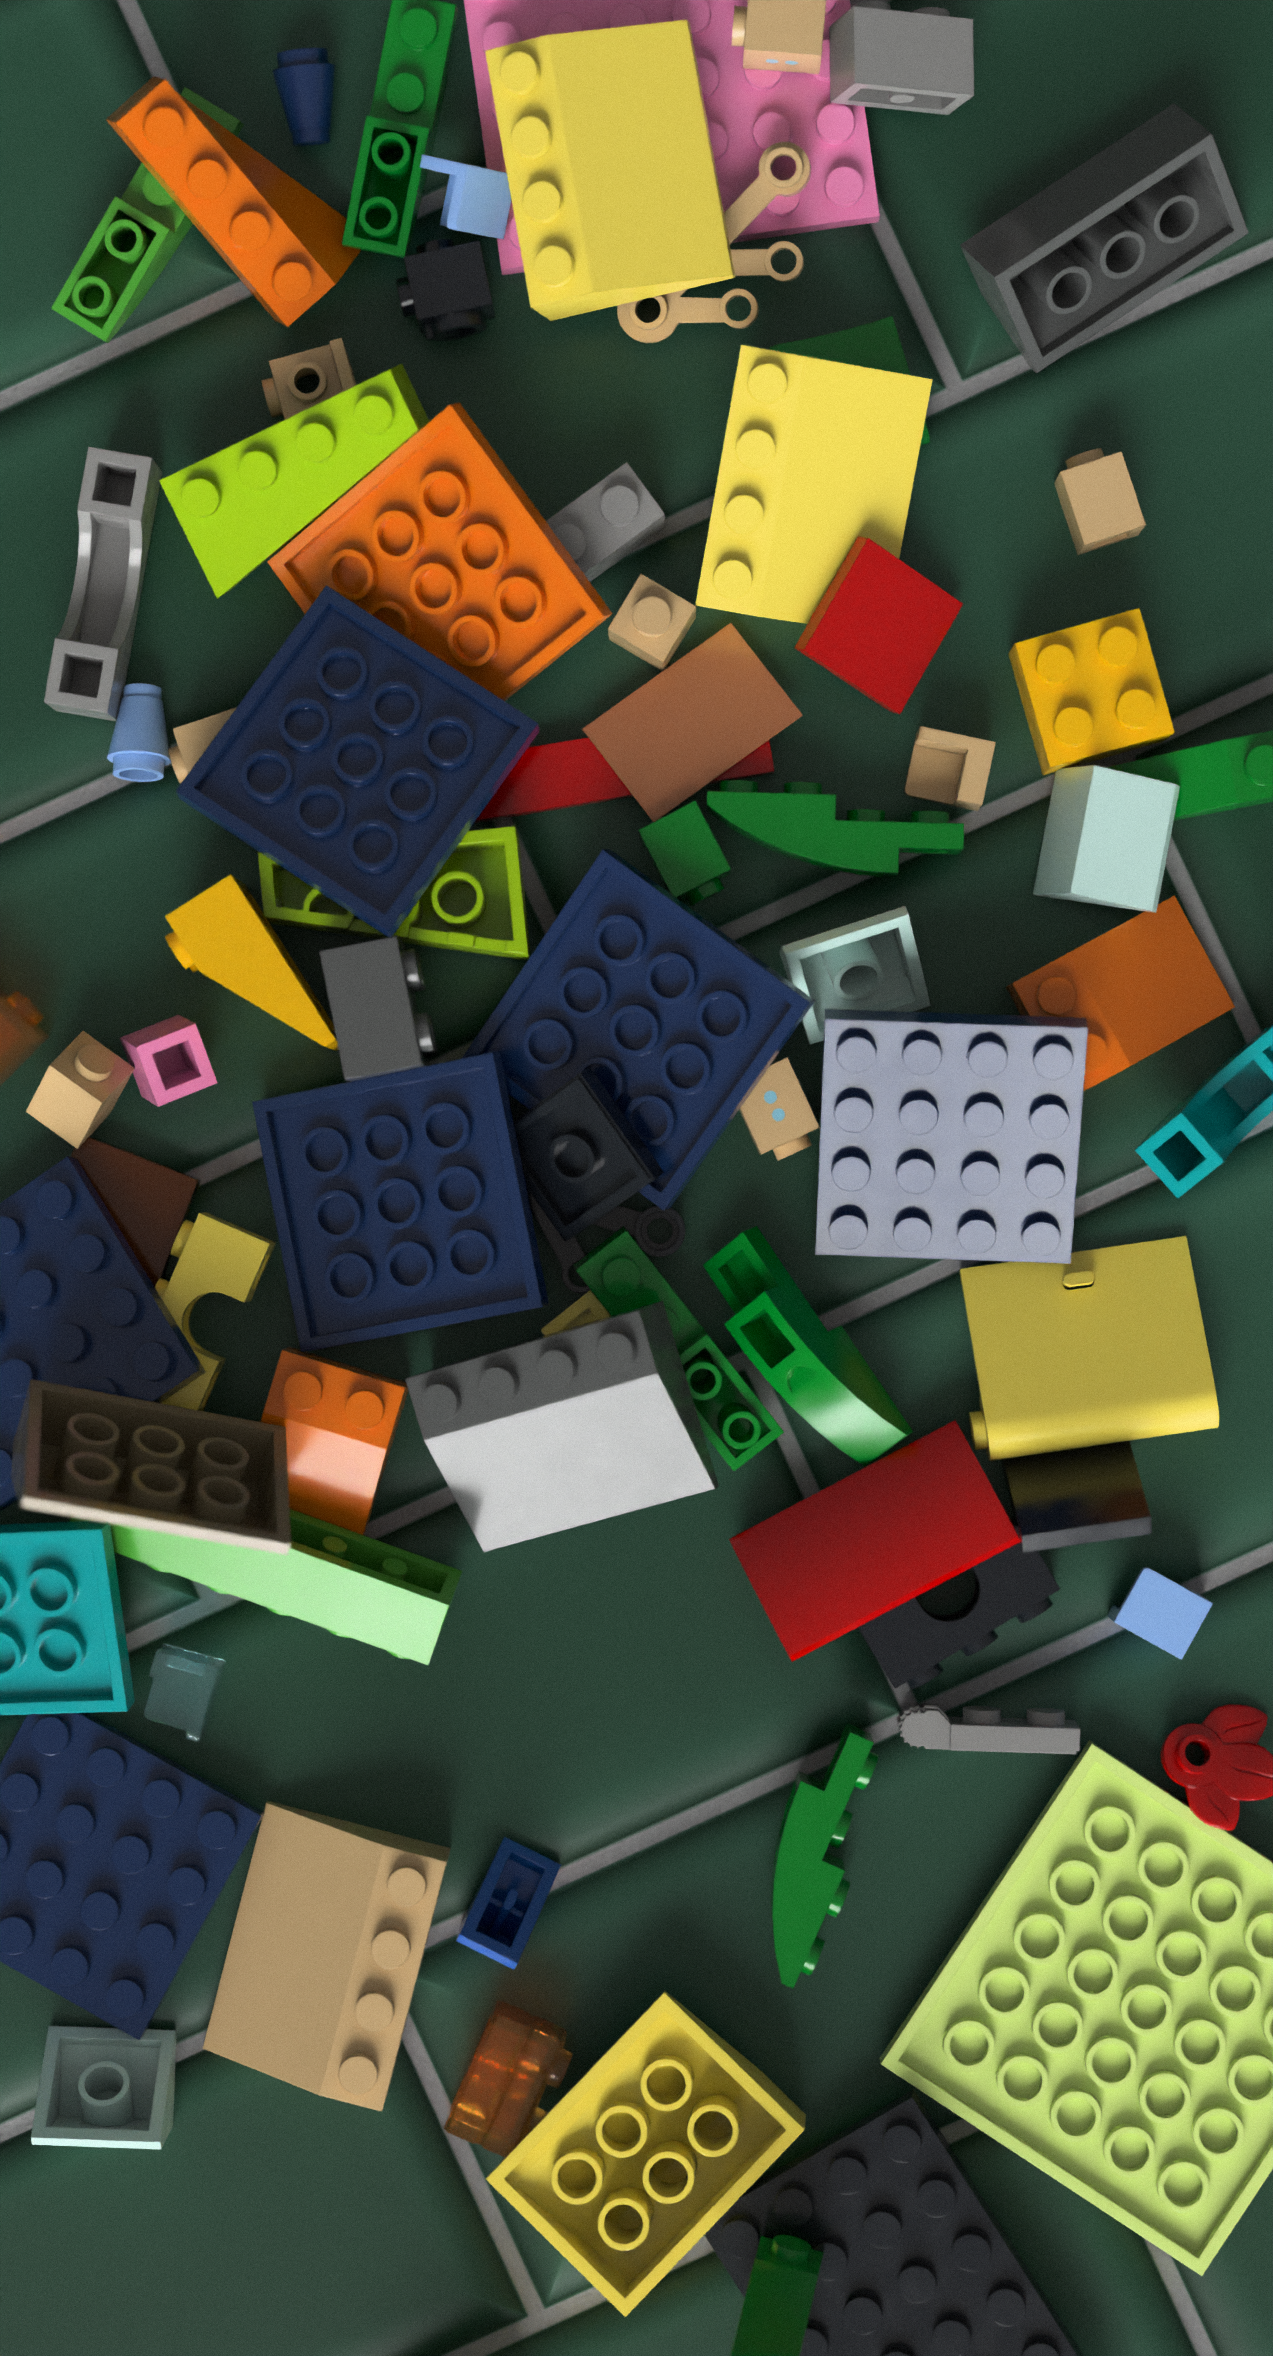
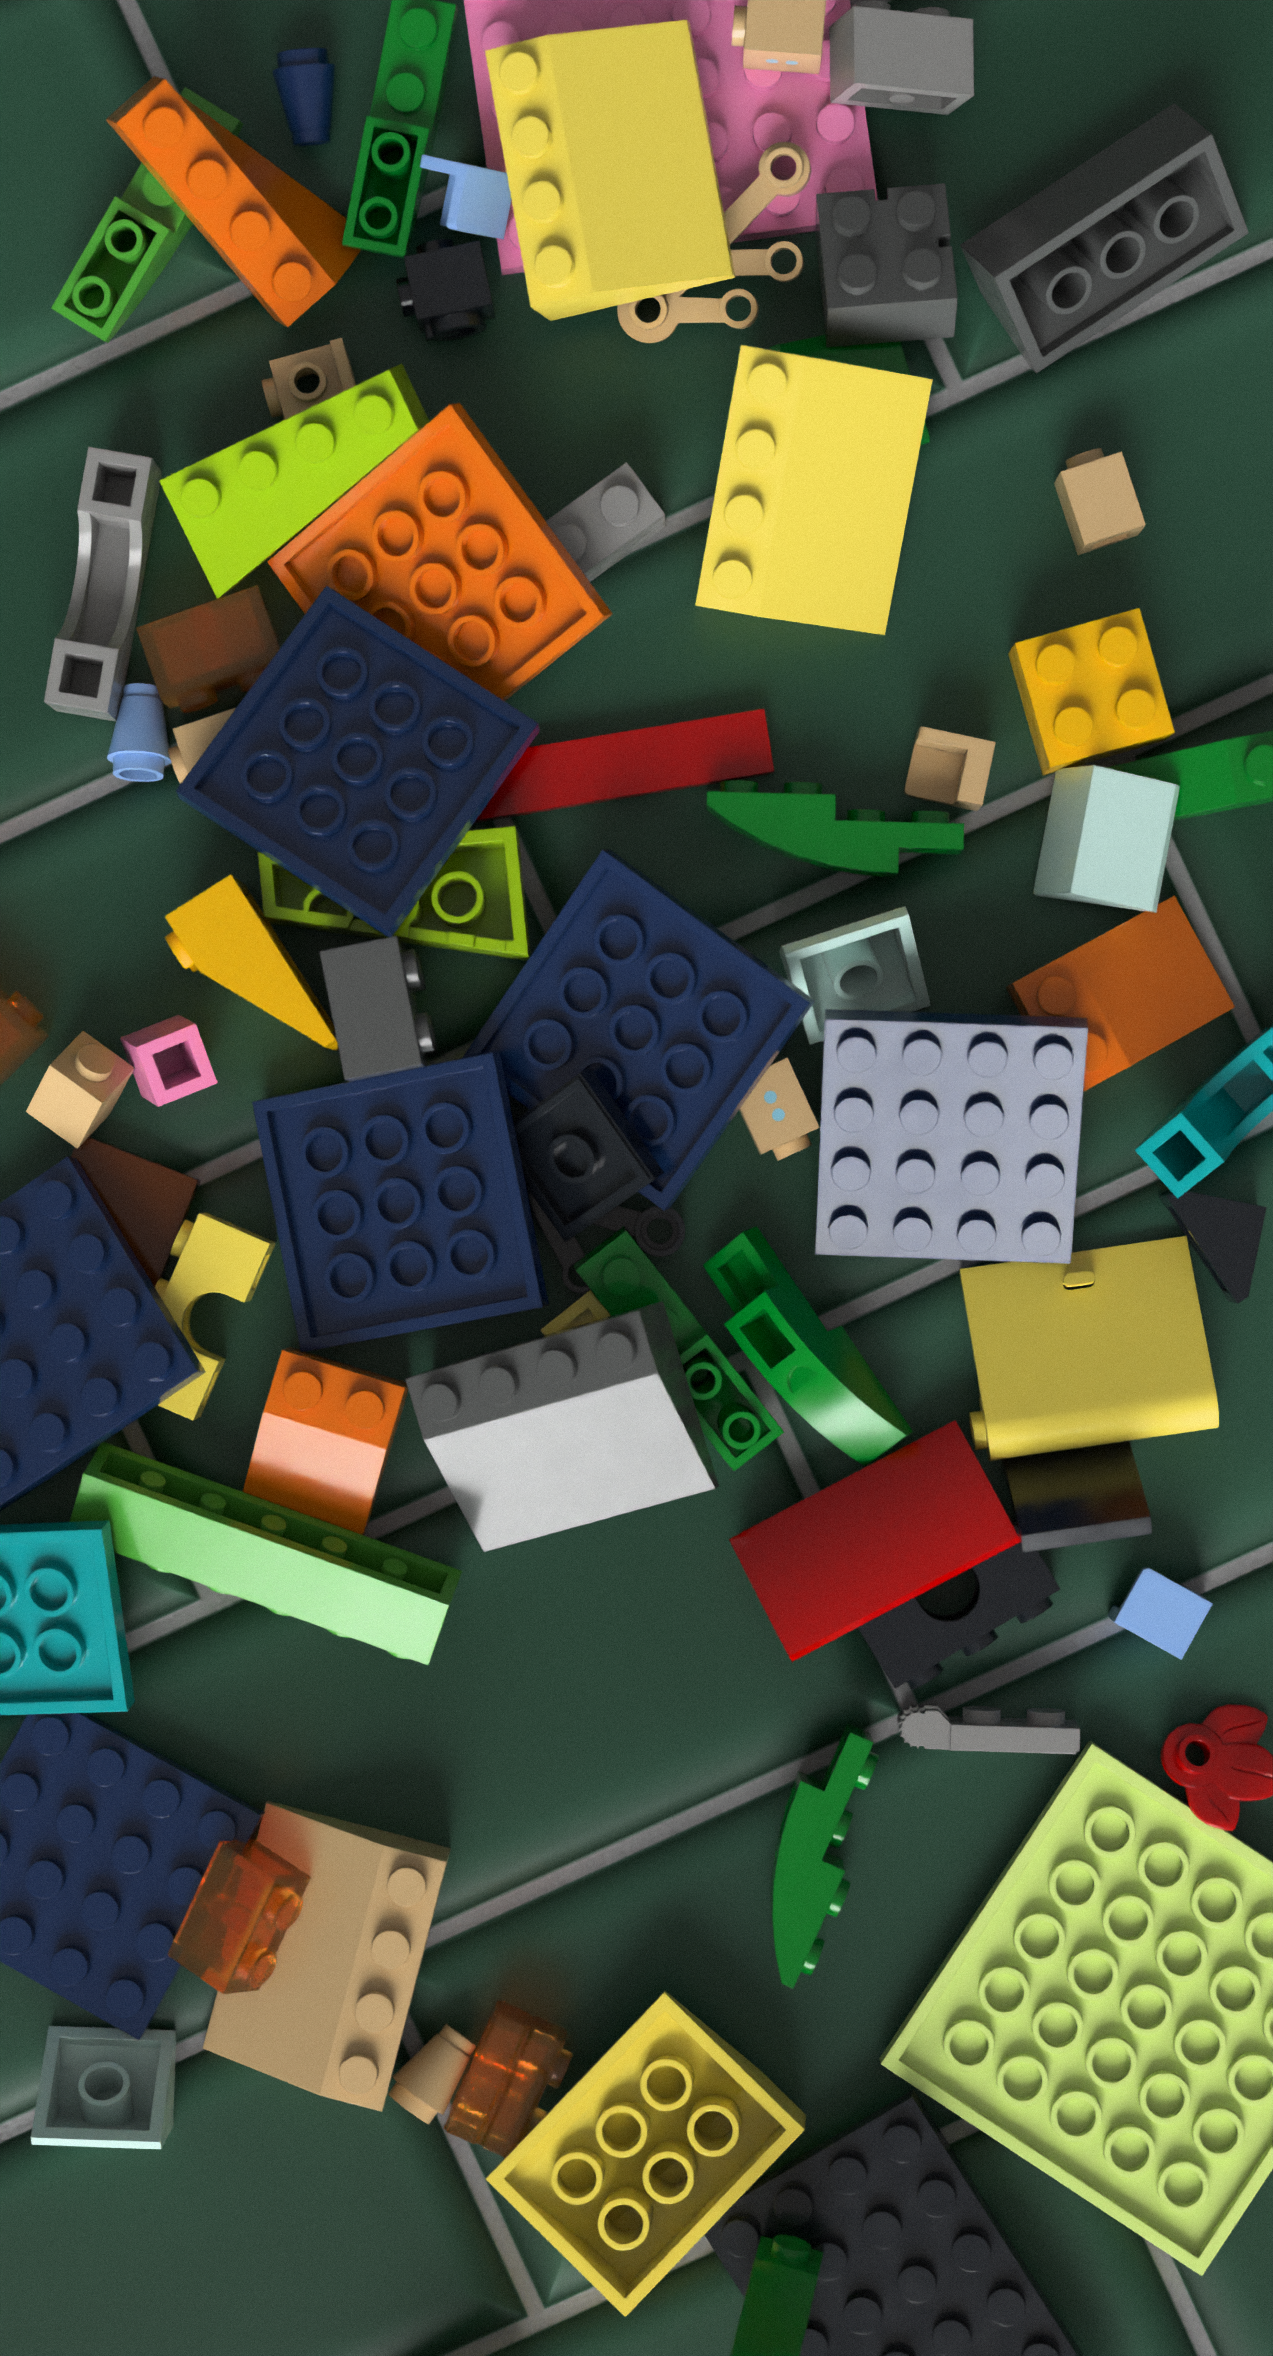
dark tan slope [11,1379,291,1555] -> none
clear light blue panel [144,1643,225,1742] -> none
blue slope [456,1837,561,1969] -> none
nougat sticker [582,623,803,822] -> none
tan brick [608,574,696,671] -> none
green brick [638,801,731,907] -> none
red tile [794,536,963,714] -> none
none -> clear orange brick [136,585,282,713]
none -> clear orange brick [167,1839,311,1994]
none -> tan cone [388,2024,477,2124]
none -> dark grey piece [815,183,958,347]
none -> black slope [1159,1189,1267,1304]

